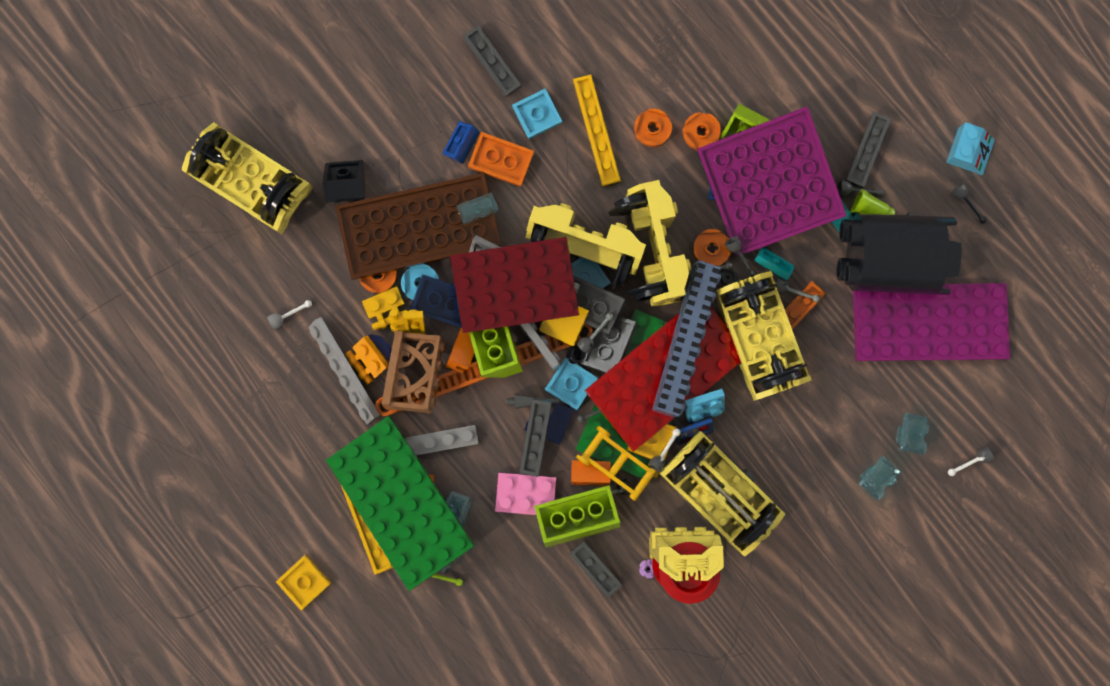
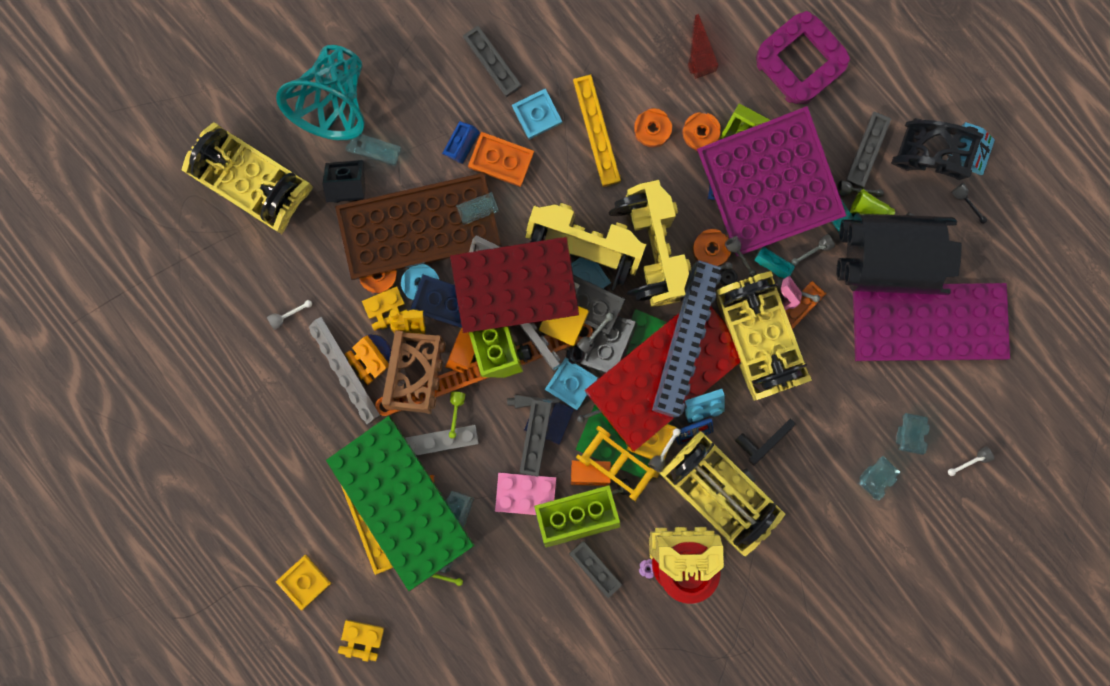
none -> teal piece [276,45,365,140]
none -> yellow plate [338,620,384,662]
none -> clear light blue plate [345,134,402,166]
none -> lime hinge [449,392,466,439]
none -> black plate [517,344,532,363]
none -> clear red slope [688,14,719,79]
none -> black piece [735,418,796,466]
none -> magenta plate [756,11,850,104]
none -> bright pink bracket [781,276,802,310]
none -> hinge [791,234,835,266]
none -> black fence [891,118,984,180]

